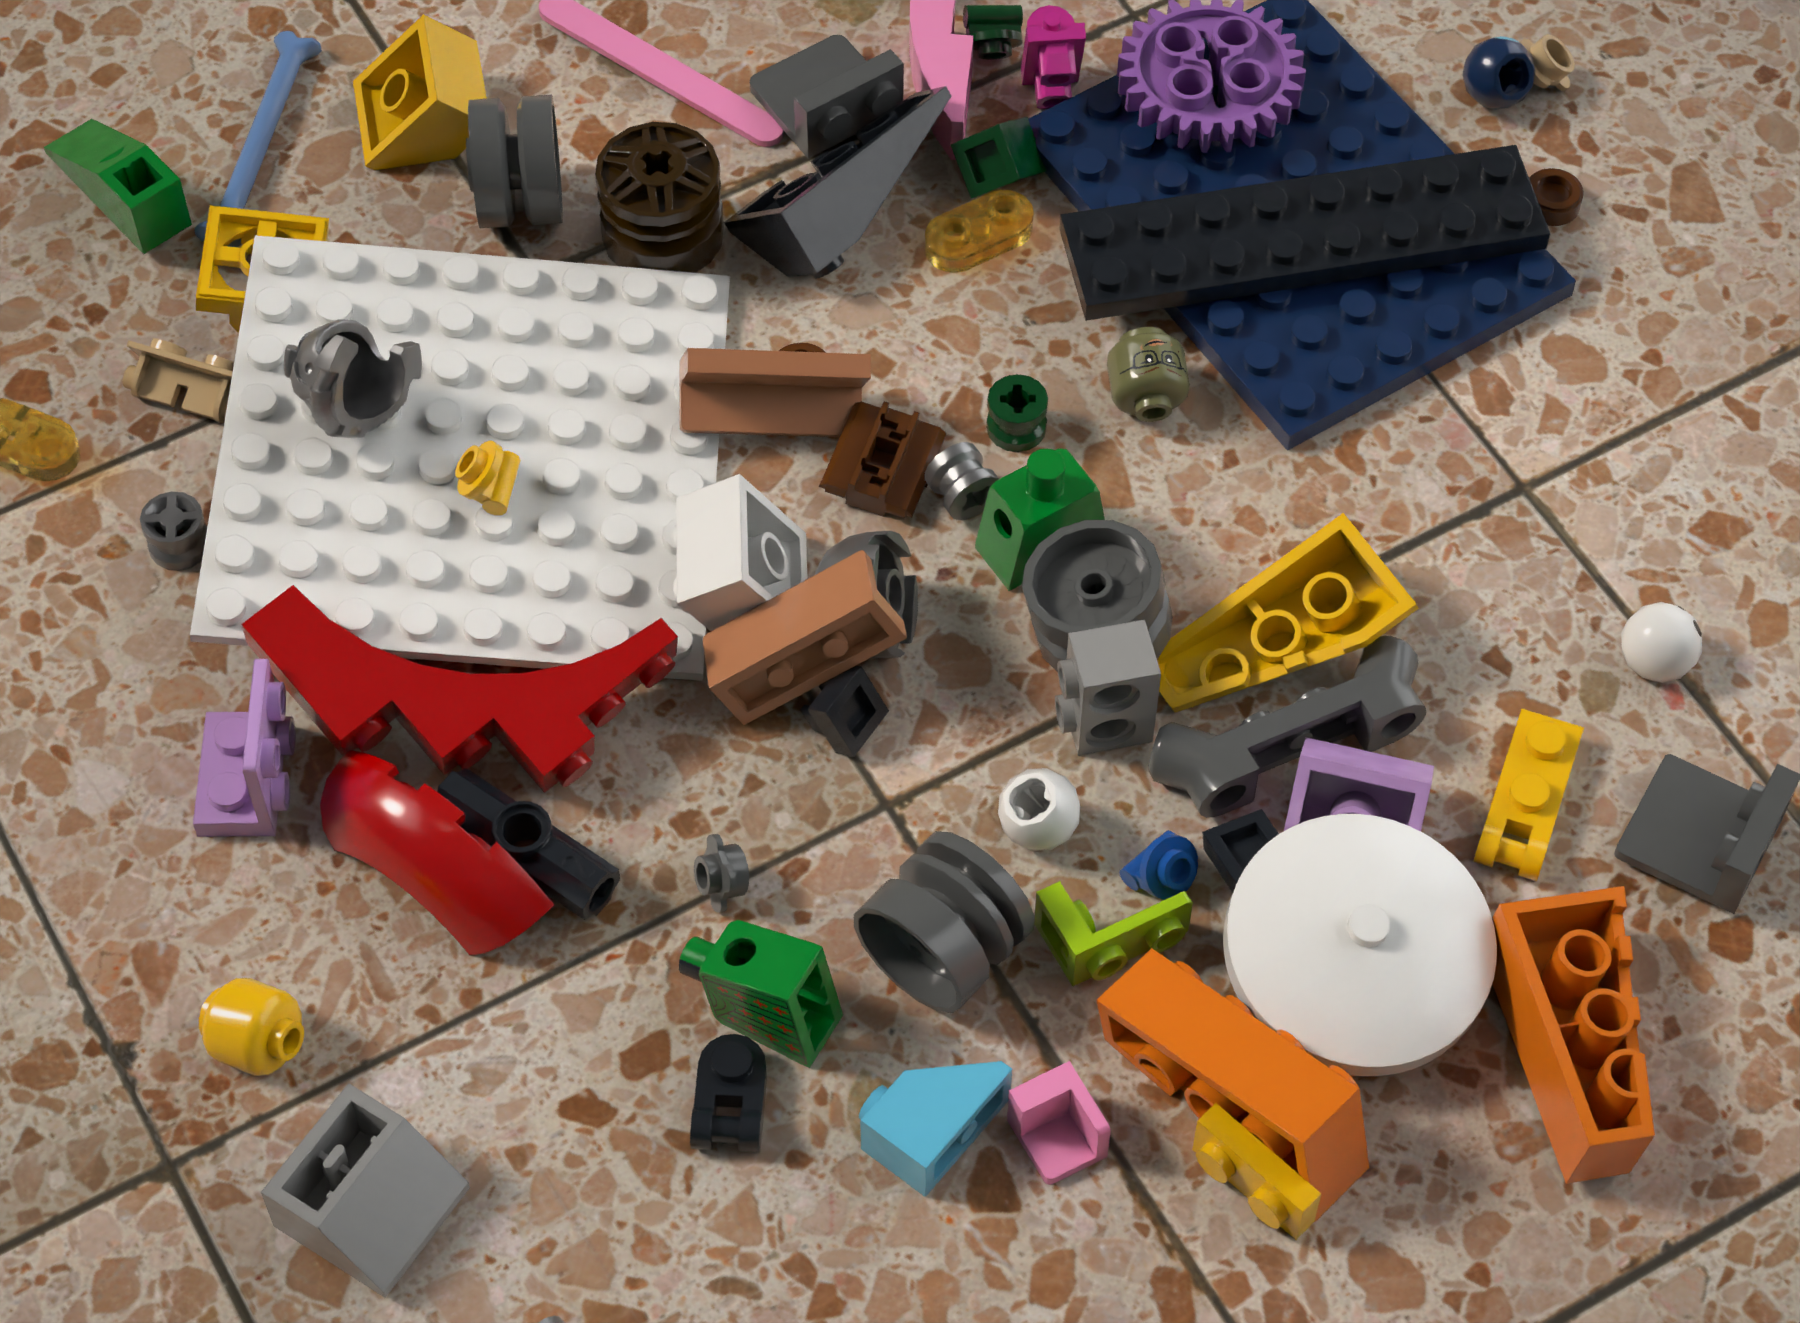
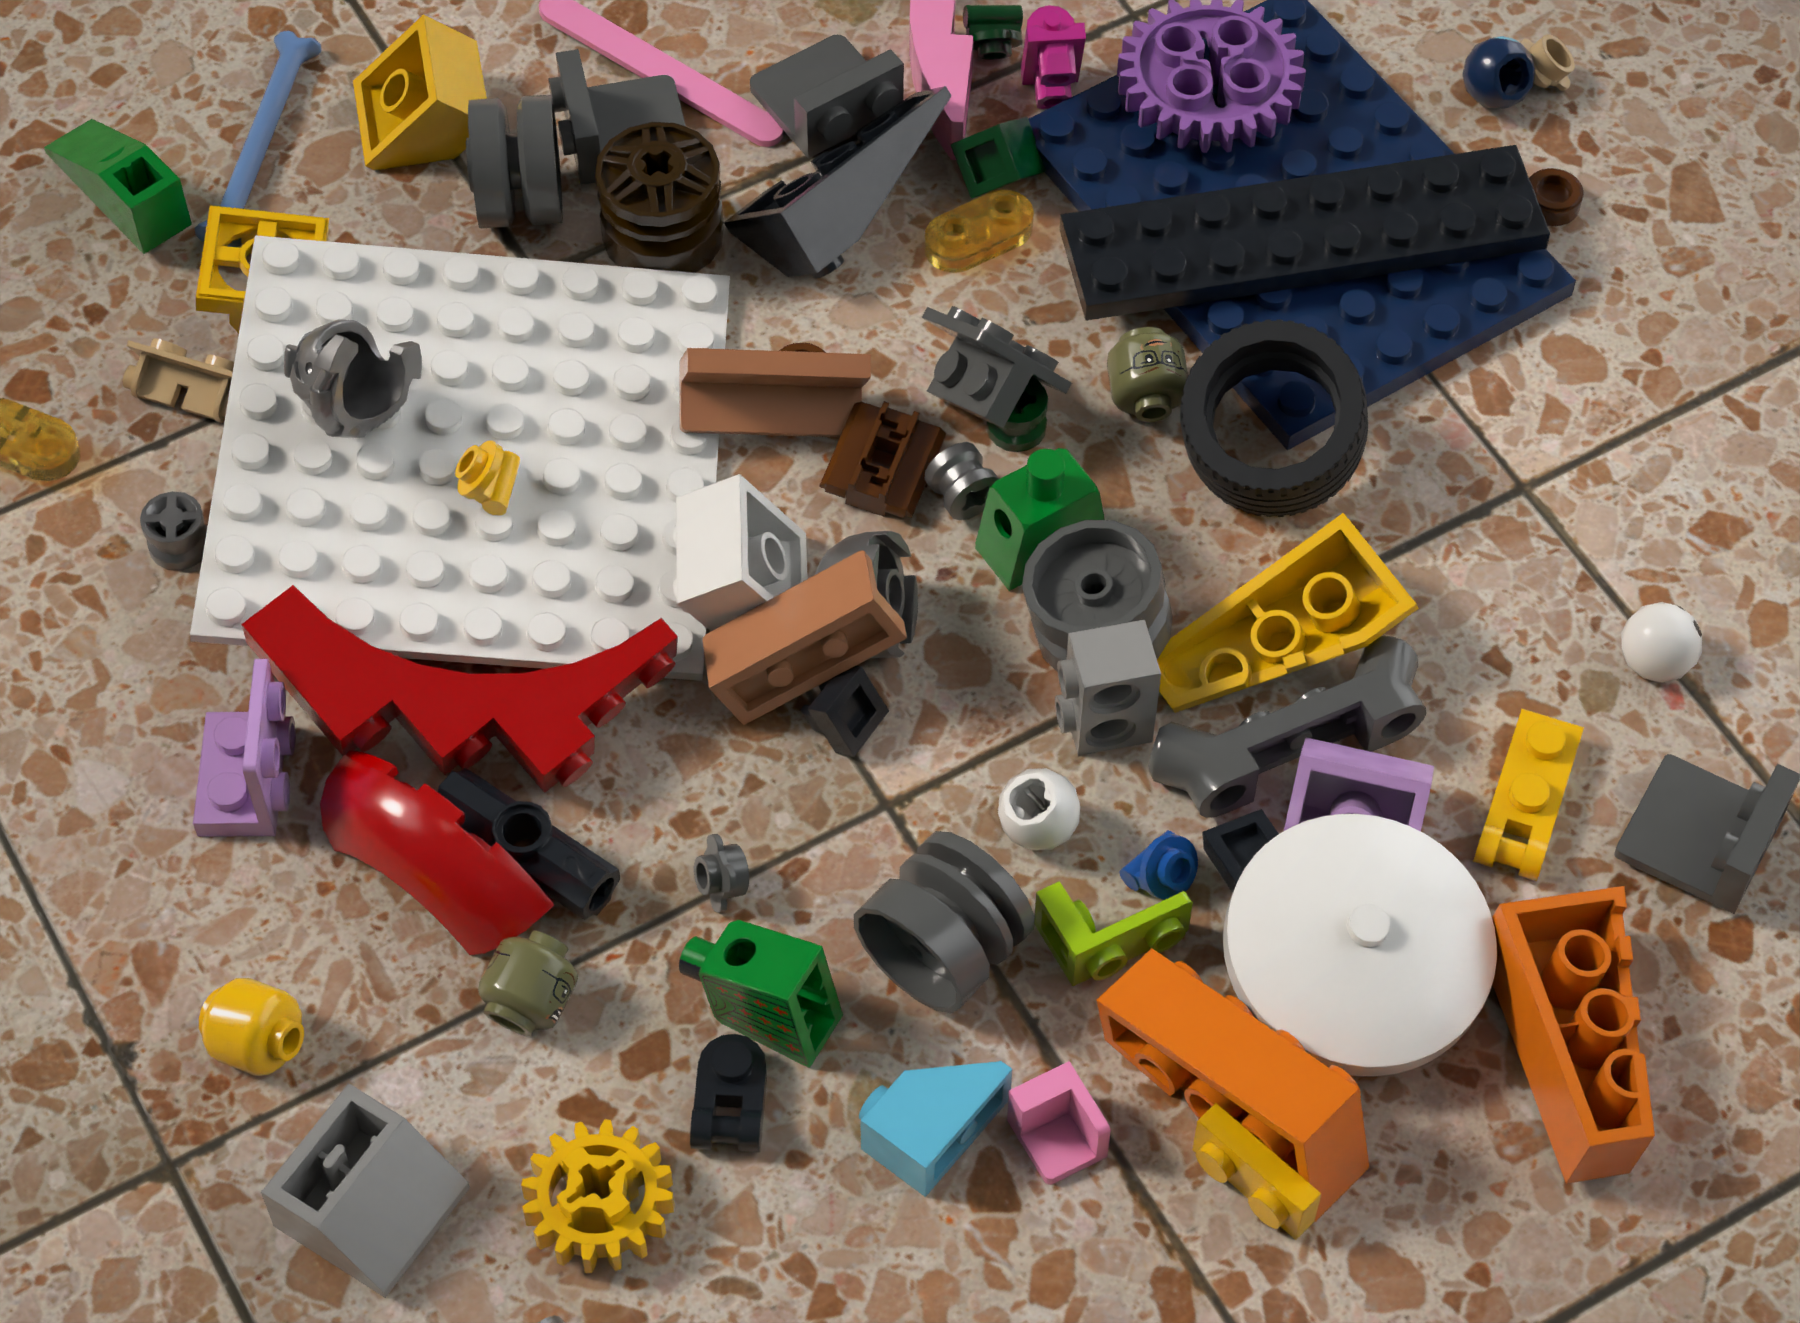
none -> olive head [478,931,578,1036]
none -> yellow gear [521,1119,675,1273]
none -> dark grey bracket [548,49,686,185]
none -> dark grey bracket [921,306,1072,428]
none -> black tyre [1180,319,1368,517]

